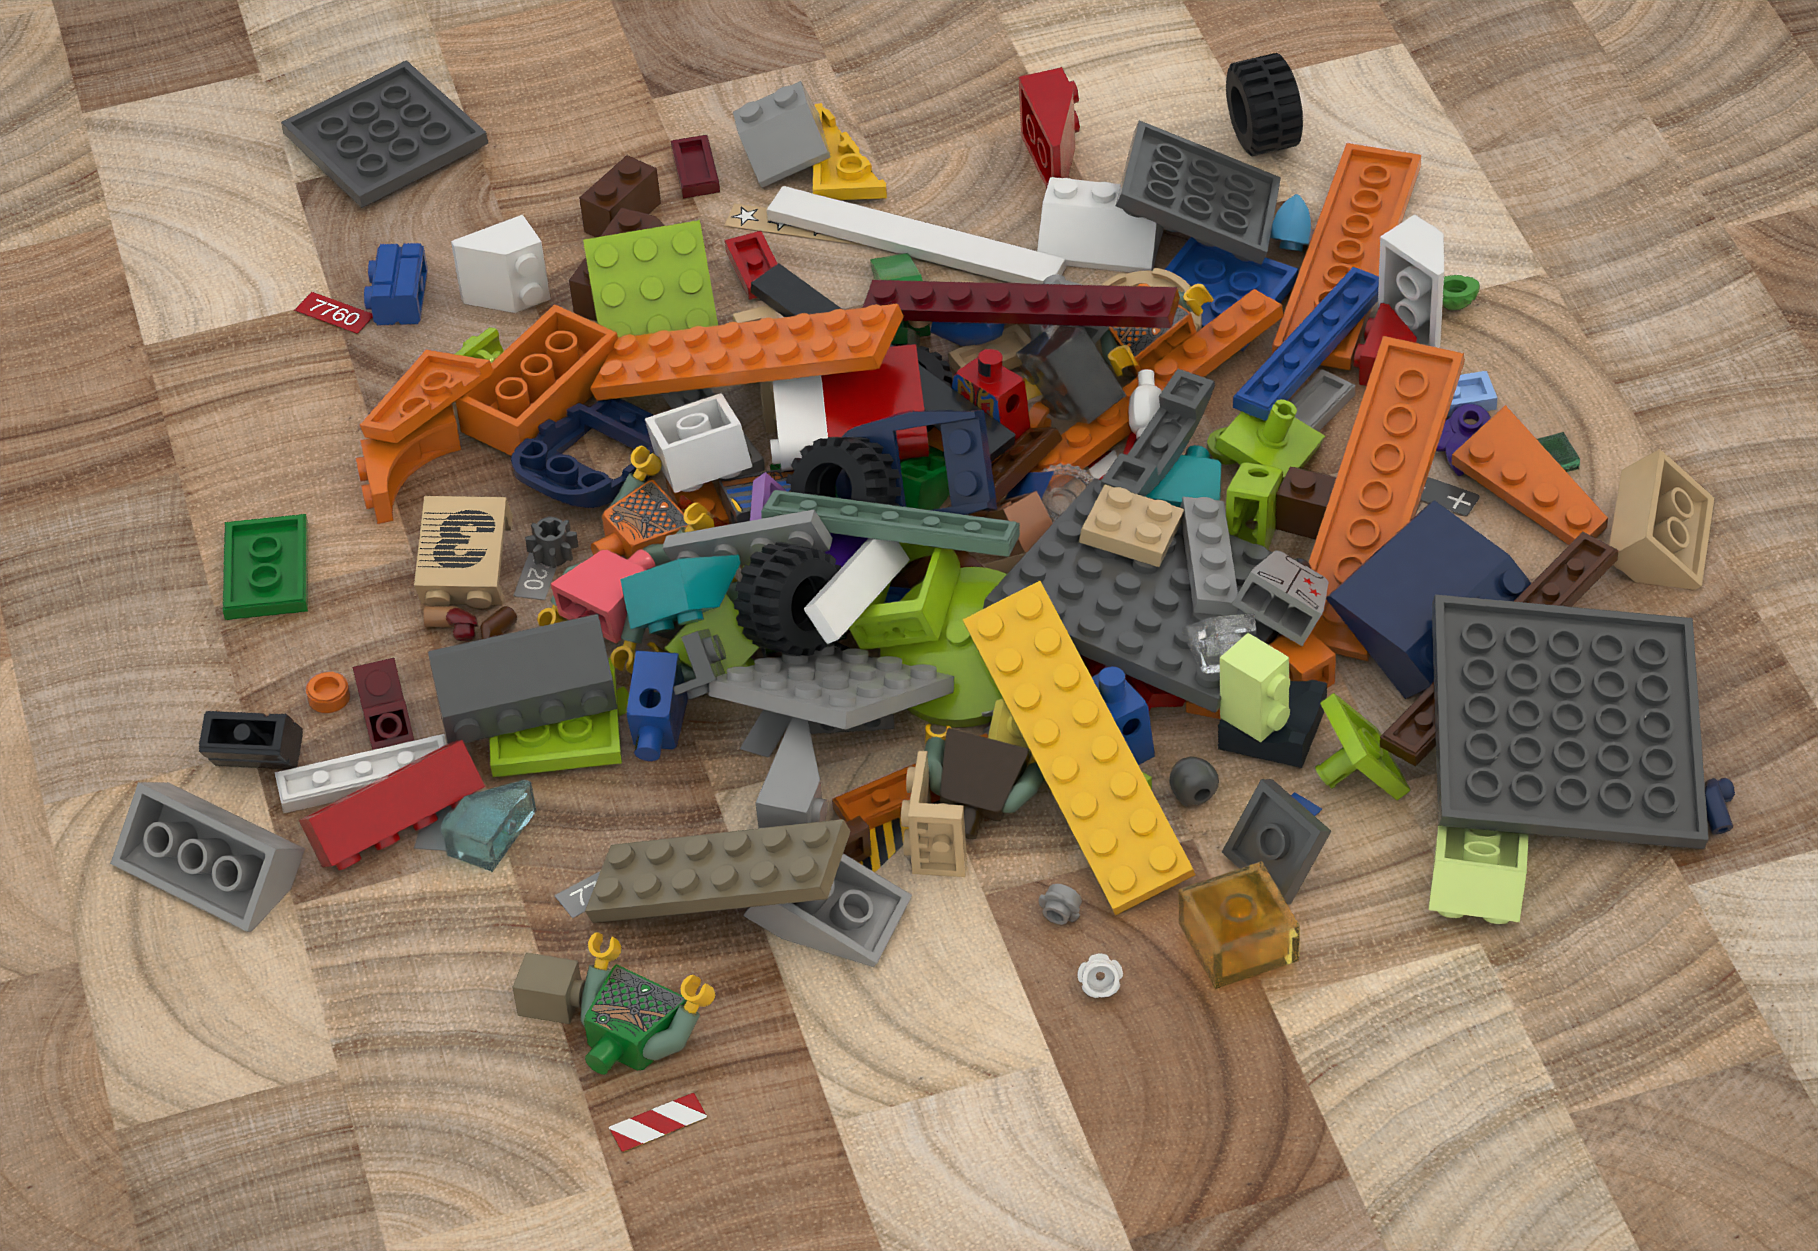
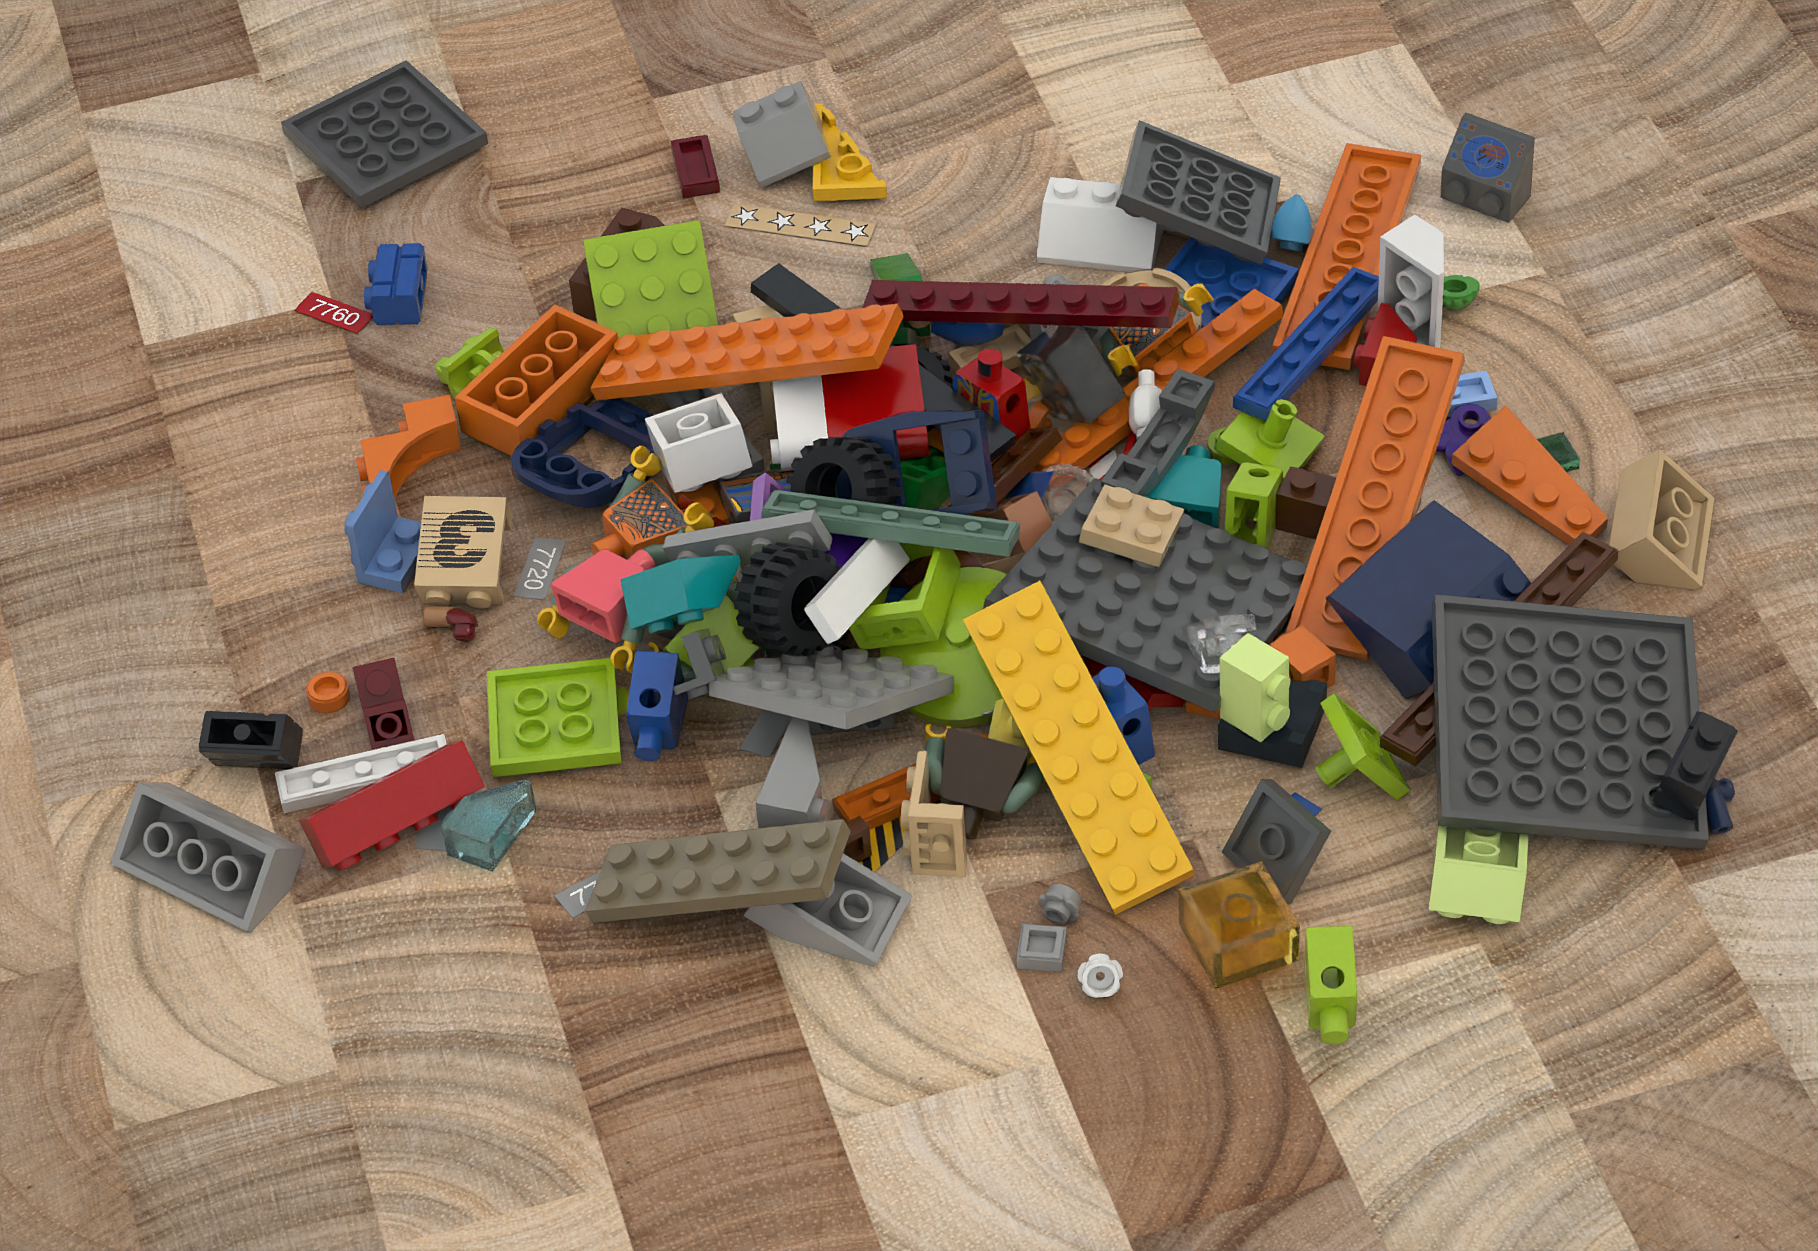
green tile [223,514,308,620] -> none
orange wing [360,350,494,443] -> none
dark grey slope [428,614,617,744] -> none
white slope [451,215,550,313] -> none
reddish brown arm [480,606,517,639] -> none
dark tan brick [512,952,585,1024] -> none
dark grey gear [525,516,578,568] -> none
reddish brown brick [579,155,661,237] -> none
torso [580,932,715,1075] -> none
sticker [609,1093,707,1152] -> none
red plate [724,231,778,300] -> none
white tile [767,186,1066,284] -> none
red slope [1018,67,1080,189] -> none
dark grey piece [1169,756,1219,806] -> none
light grey plate [1180,497,1238,617] -> none
black tyre [1226,53,1303,156] -> none
light grey torso [1231,550,1329,646] -> none
light grey tile [1289,369,1355,432] -> none
dark grey sticker [1421,477,1480,516] -> none
none -> medium blue bracket [344,470,421,593]
none -> light grey tile [1017,924,1067,972]
none -> lime torso [1304,926,1357,1044]
none -> dark grey slope [1440,113,1535,223]
none -> black brick [1652,711,1738,821]

